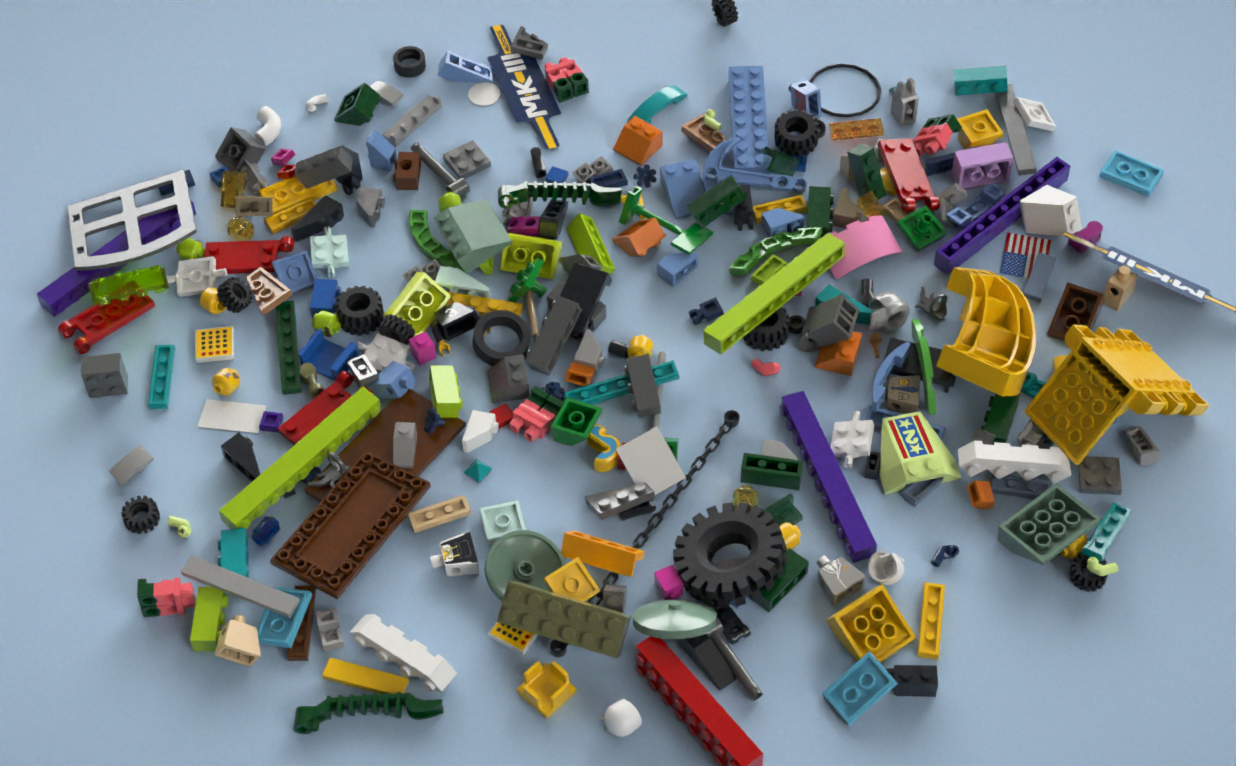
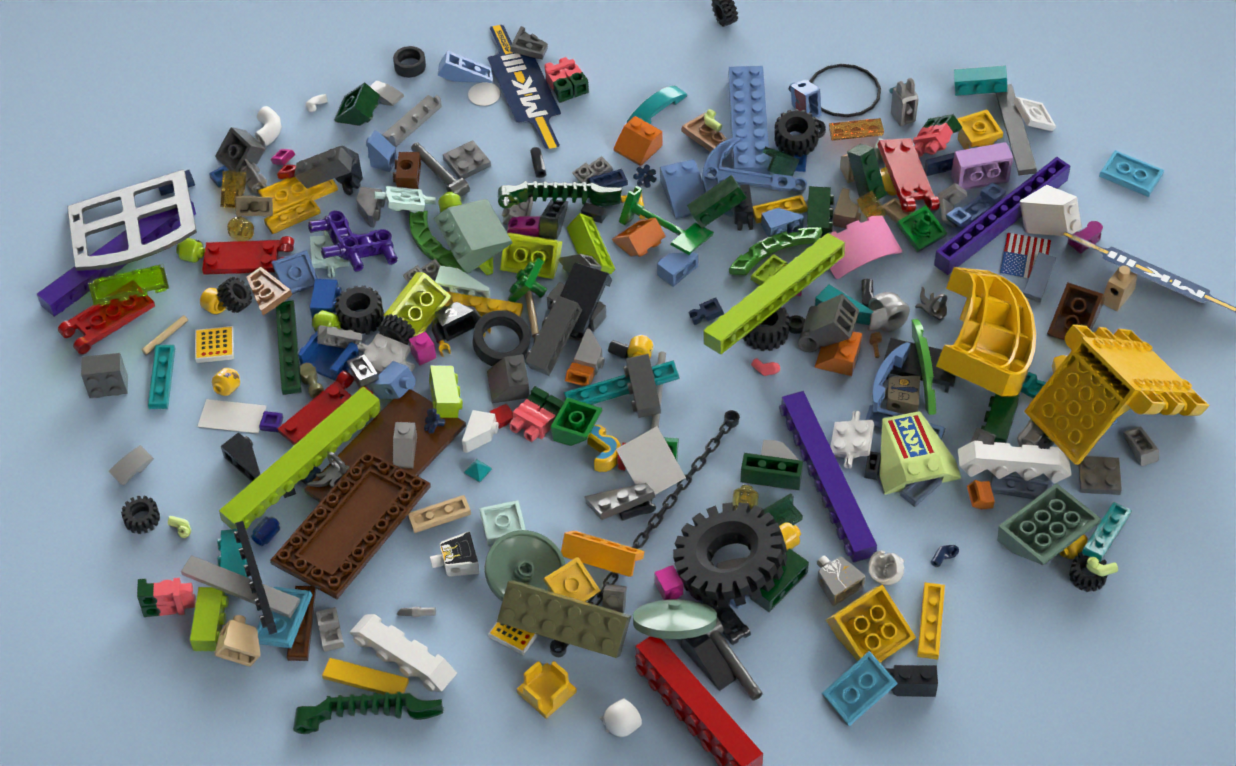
white plate [165,256,227,297] -> none
black slope [291,195,344,242] -> none
dark blue plant [541,382,565,400] -> none
blue tile [545,166,569,183] -> none
none -> tan bar [141,315,188,355]
none -> black plate [234,521,277,635]
none -> dark purple pin [308,210,398,272]
none -> light grey bracket [317,325,362,349]
none -> light aqua plate [374,186,436,213]
none -> light grey piece [396,607,436,617]
none -> black piece [581,202,606,224]

